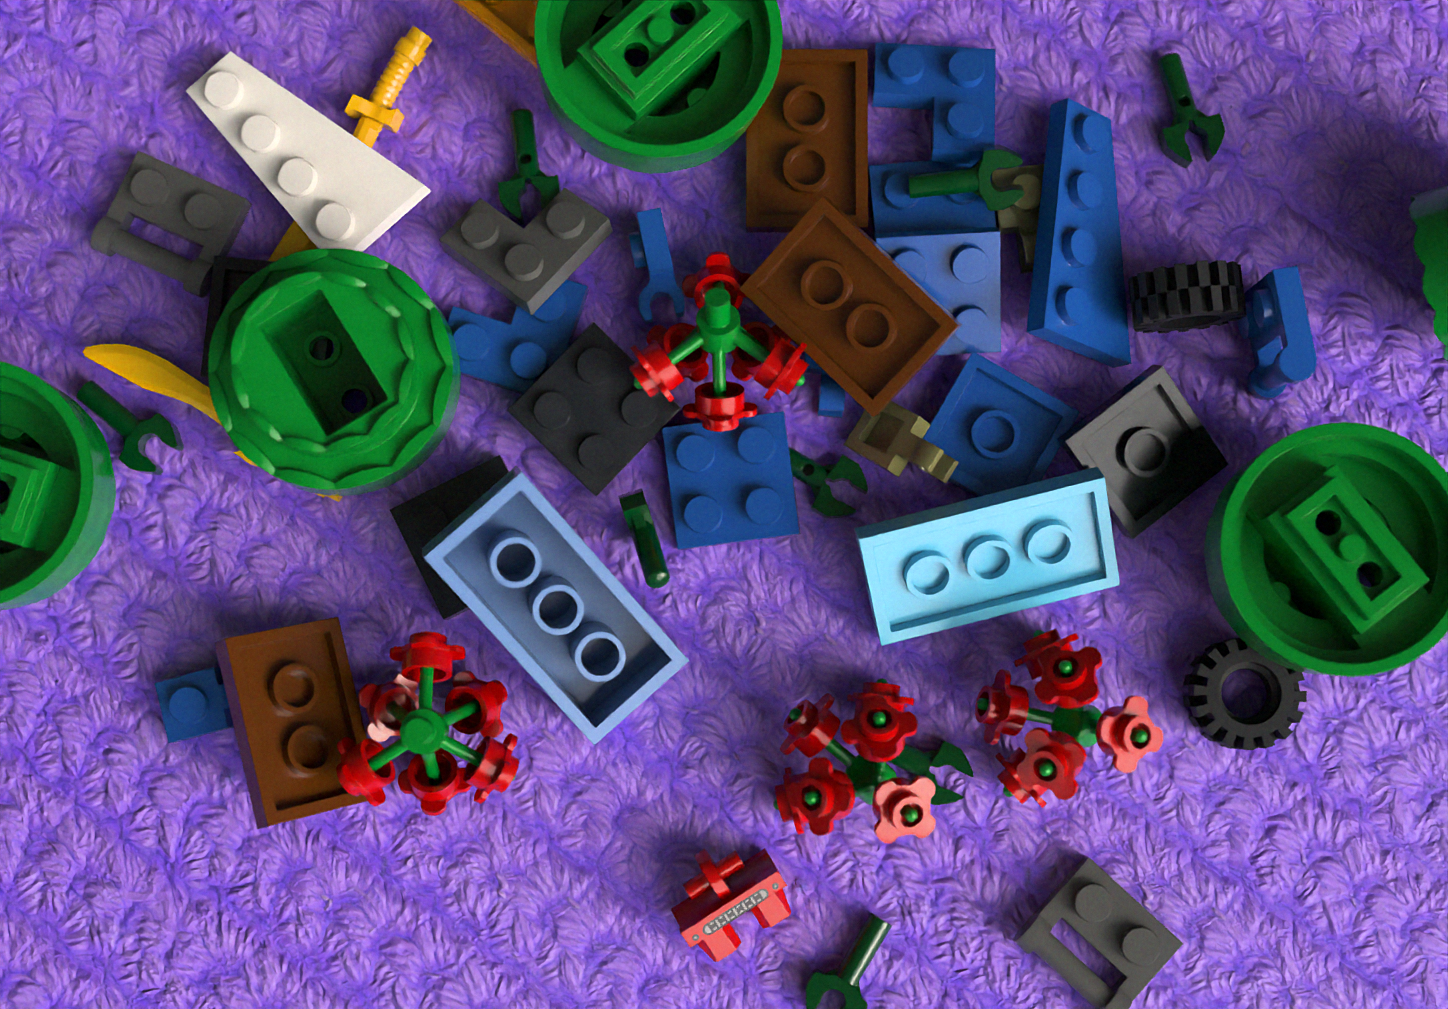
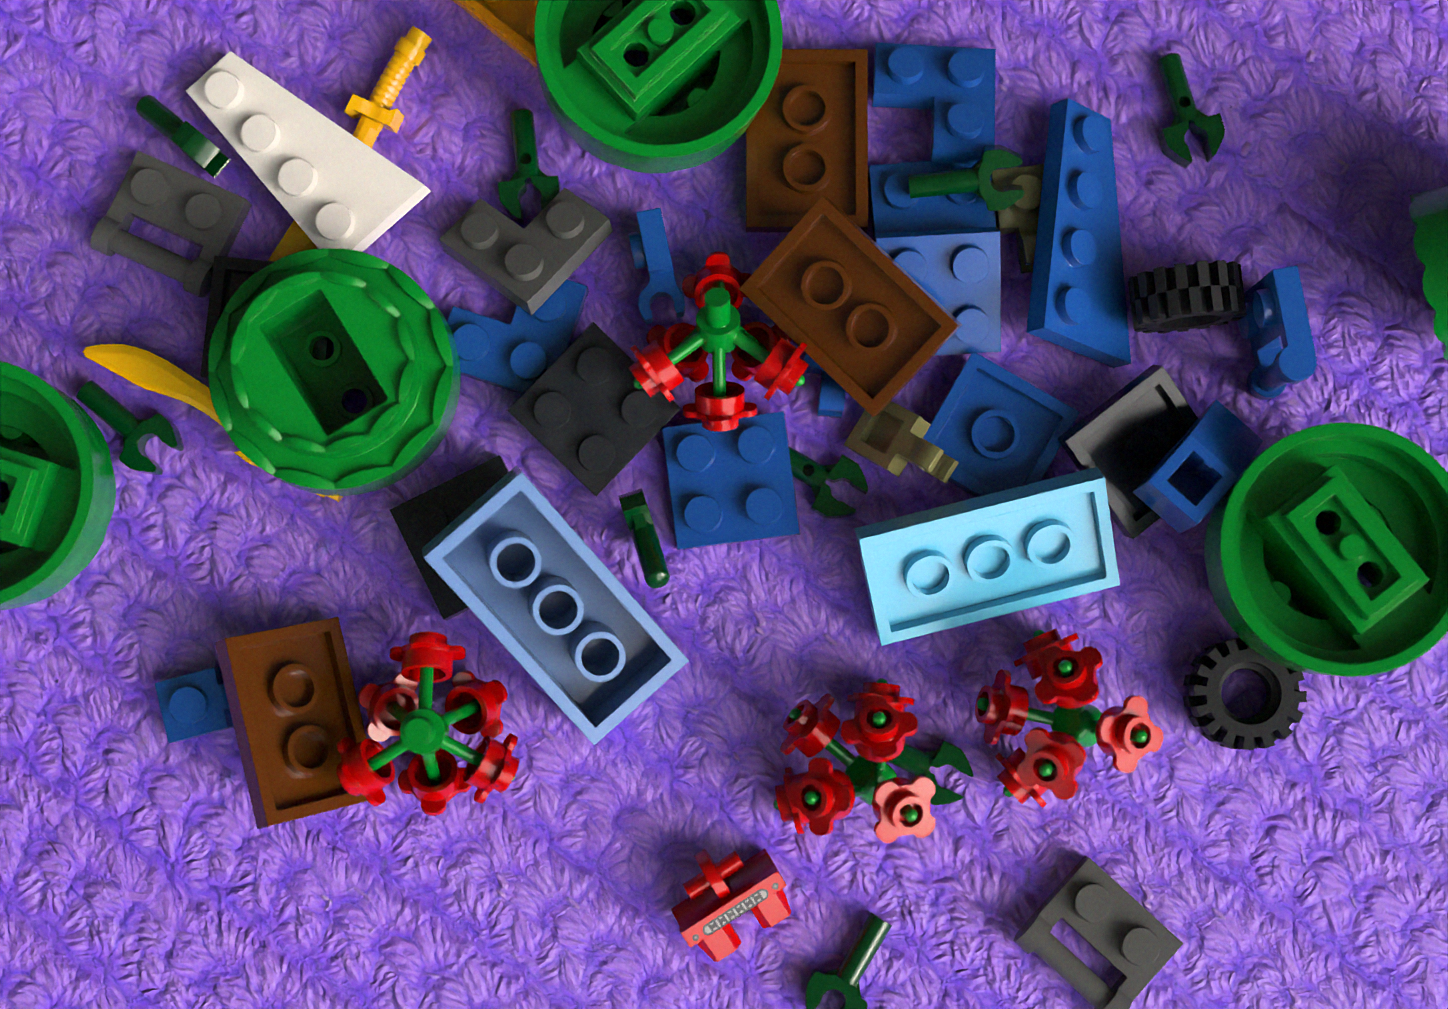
none -> dark green bar [136,95,231,178]
none -> blue slope [1133,399,1264,534]

